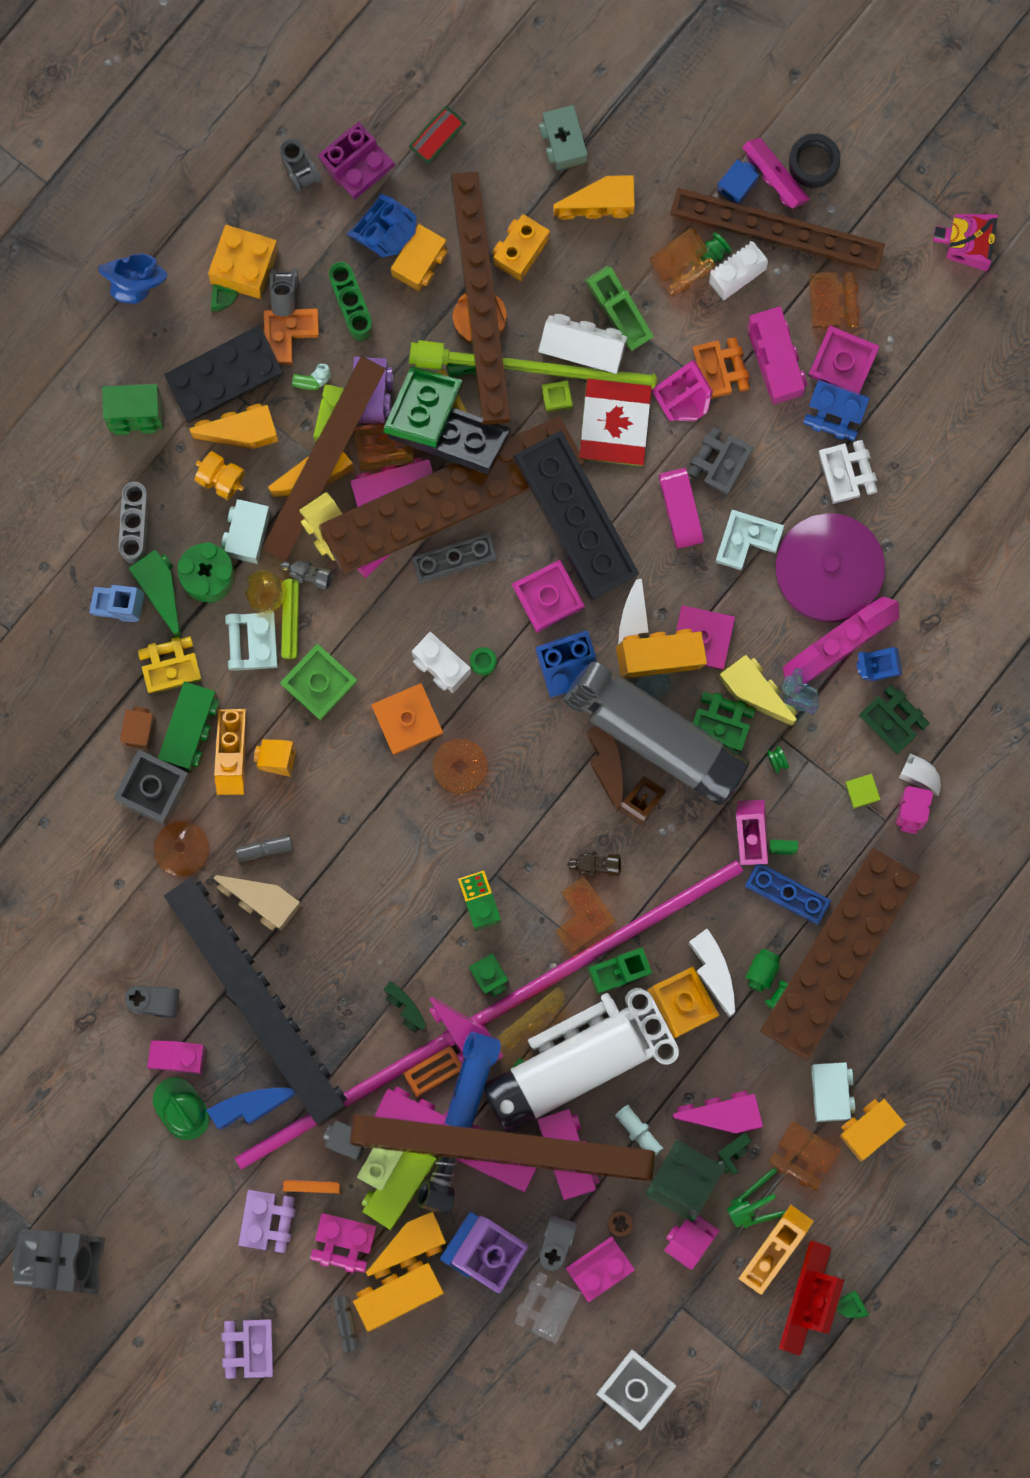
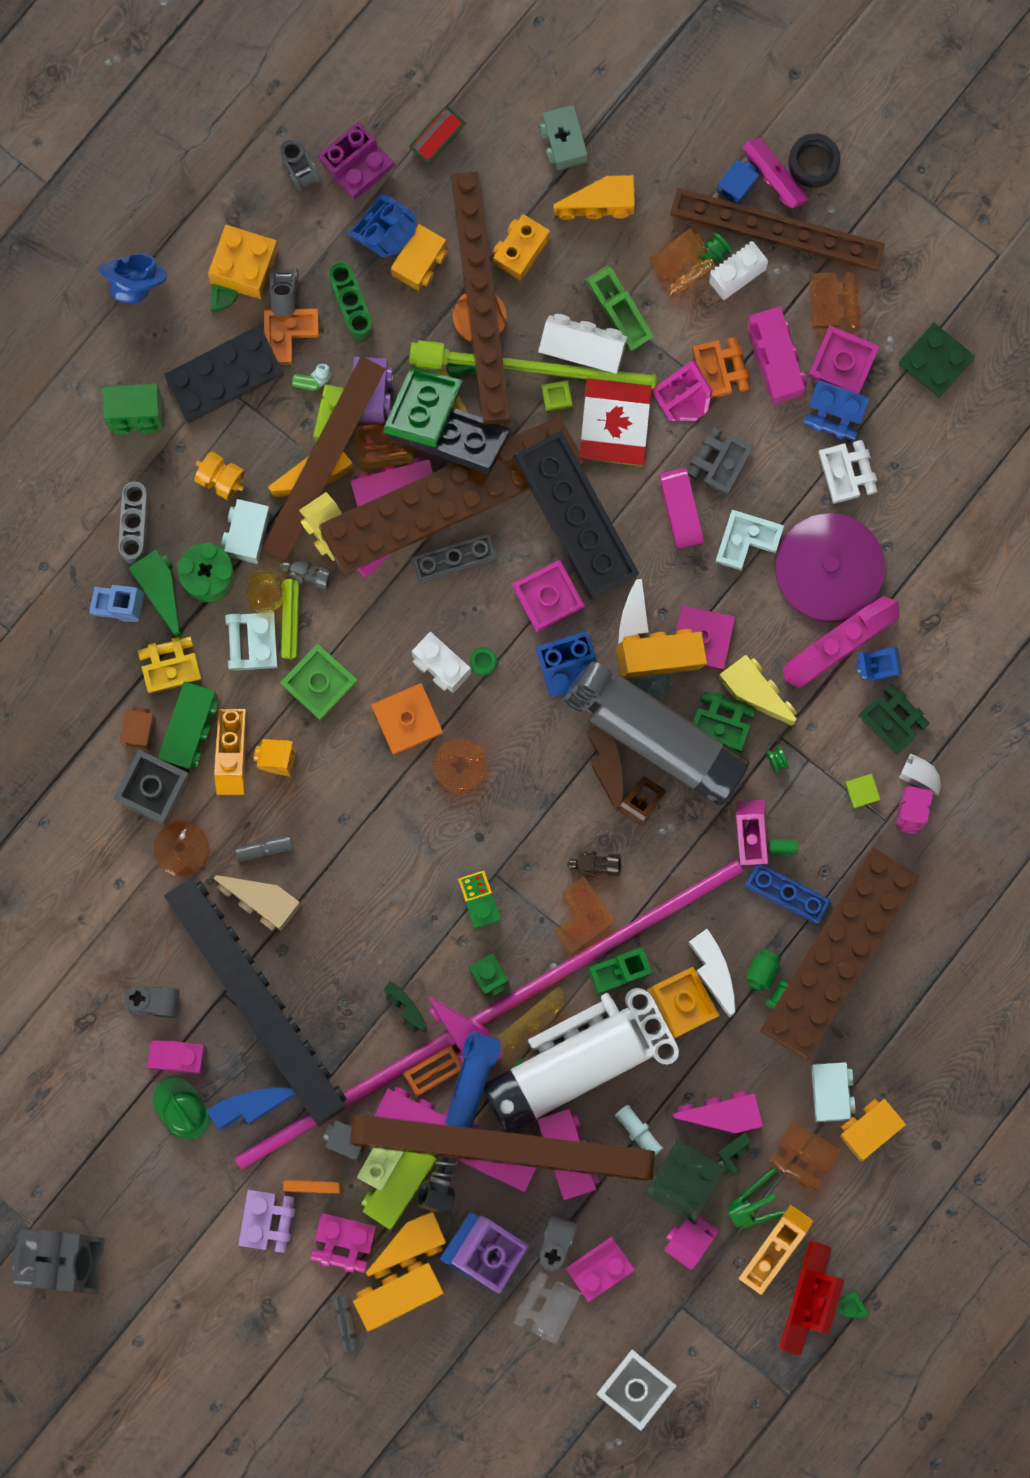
light orange slope [189,404,279,449] -> none
lavender plate [221,1320,273,1379] -> none
reddish brown bush [608,1211,633,1237] -> none
clear light blue bracket [782,668,819,715] -> none
torso [933,214,998,271] -> none
none -> dark green plate [898,322,975,399]

